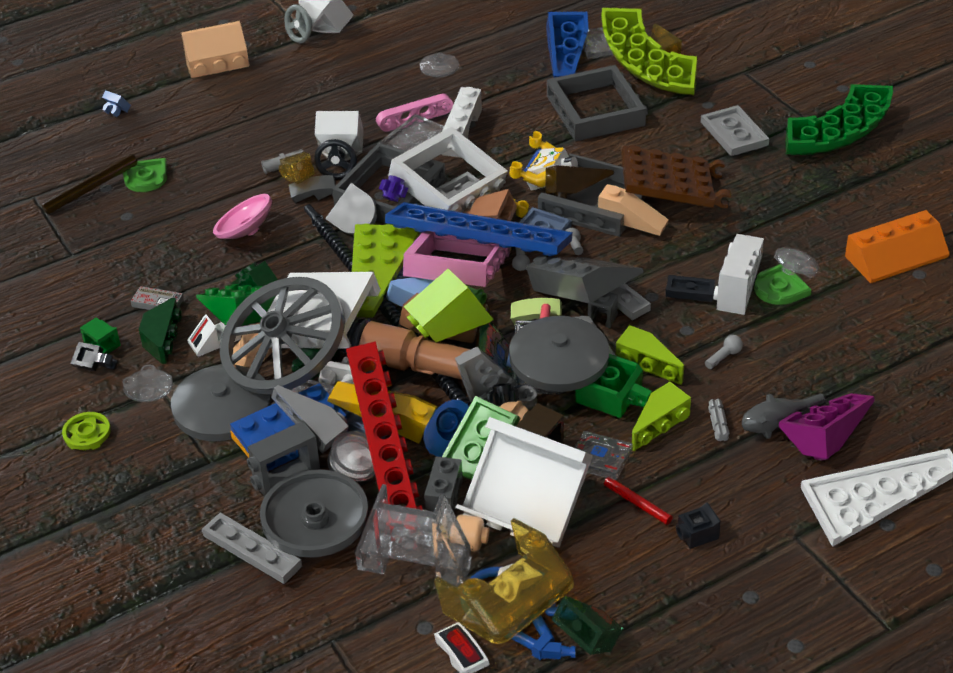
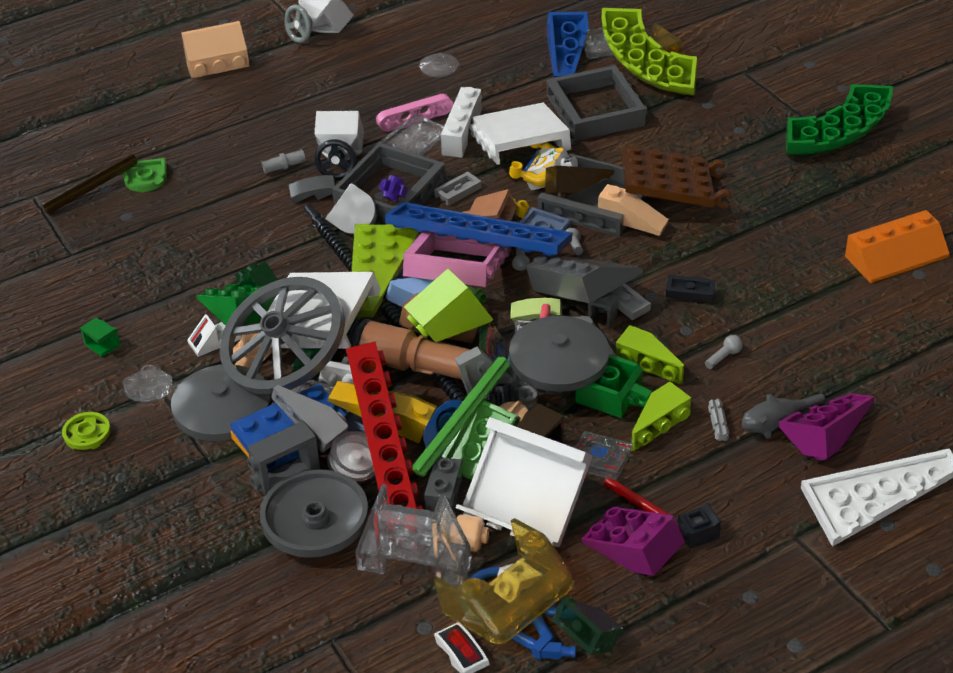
plate [70,342,118,371] -> none
medium blue tile [102,91,131,117] -> none
light grey tile [131,286,184,310] -> none
dark green slope [139,298,182,364] -> none
light grey plate [202,513,302,584] -> none
bright pink dish [213,194,272,239] -> none
clear yellow slope [279,152,315,184] -> none
white window [388,127,508,212] -> none
light grey plate [701,105,769,156] -> none
white wedge [713,234,764,315] -> none
bright green tile [754,263,811,305] -> none
clear dish [774,247,819,278] -> none
none -> bright green axle [412,357,510,476]
none -> white panel [470,102,571,165]
none -> magenta slope [581,507,685,576]

